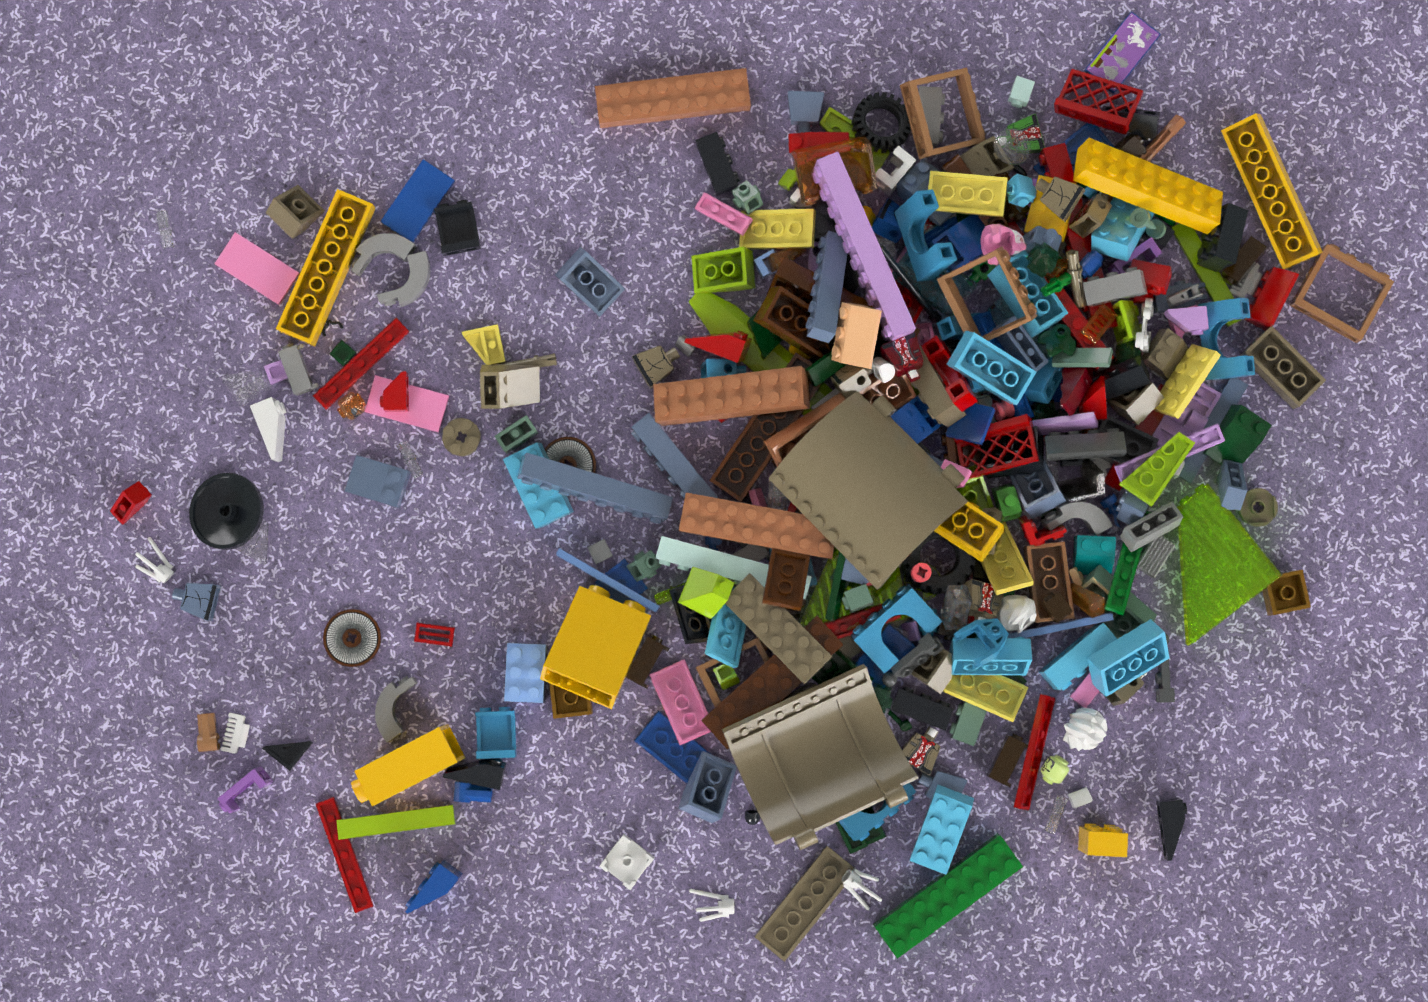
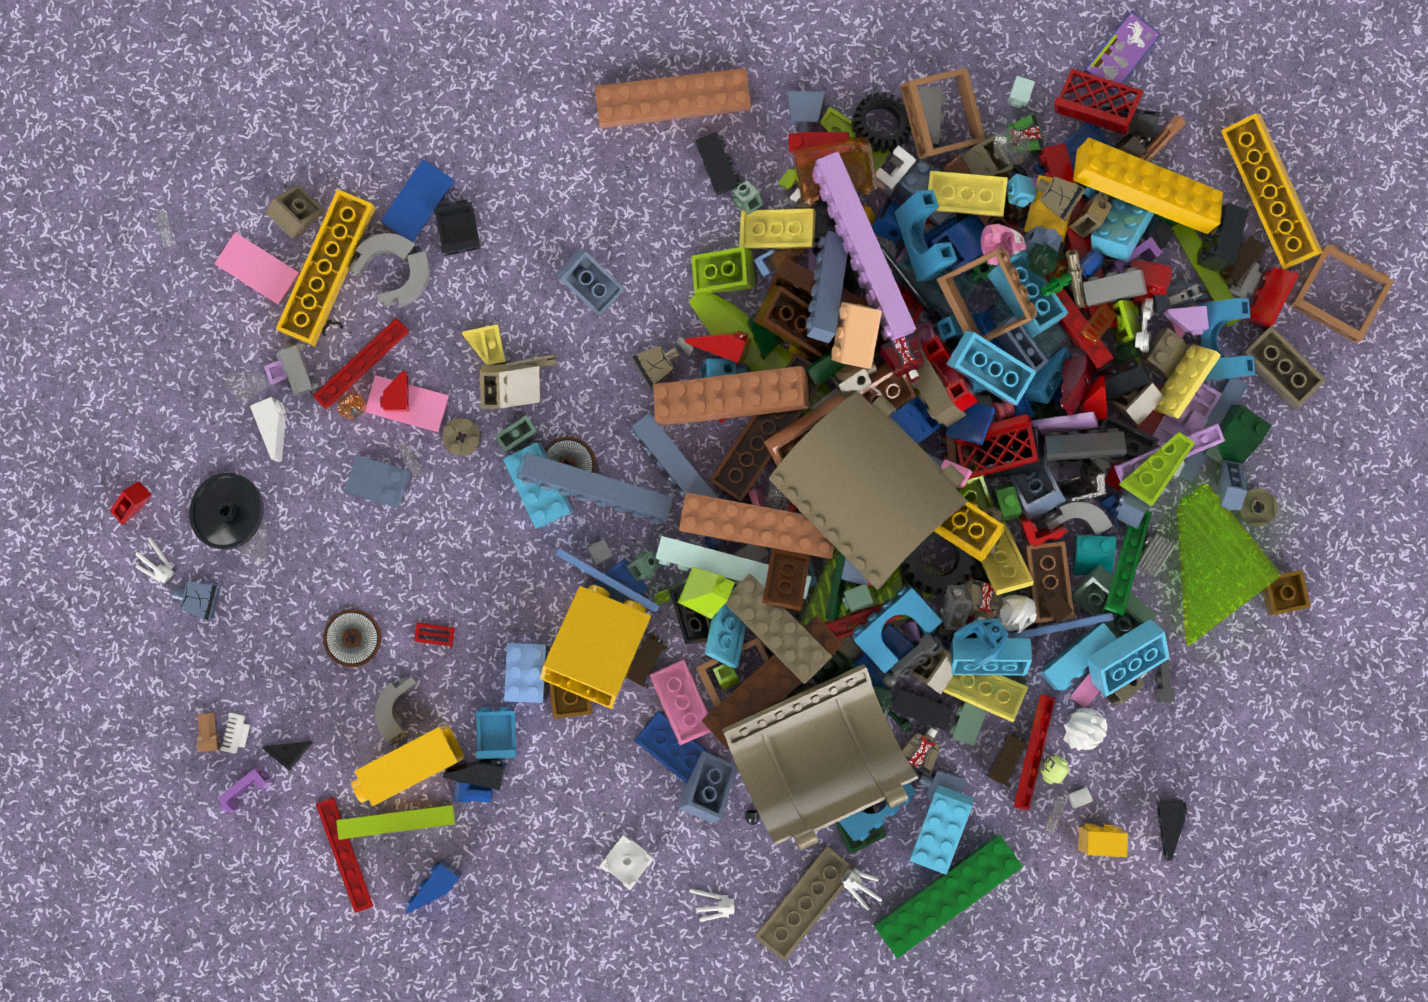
dark green tile [329,340,356,367] -> none
bright pink tile [695,192,753,236] -> none
white brick [872,357,895,383] -> none
coral wheel [910,563,932,583] -> none
dark green plate [1038,324,1076,357] -> none
sand green tile [1051,348,1113,367] -> none
tan tile [1068,567,1084,587] -> none
clear orange slope [1070,583,1105,618] -> none
light grey brick [1120,502,1183,552] -> none
sand green wheel [1130,208,1166,239] -> none

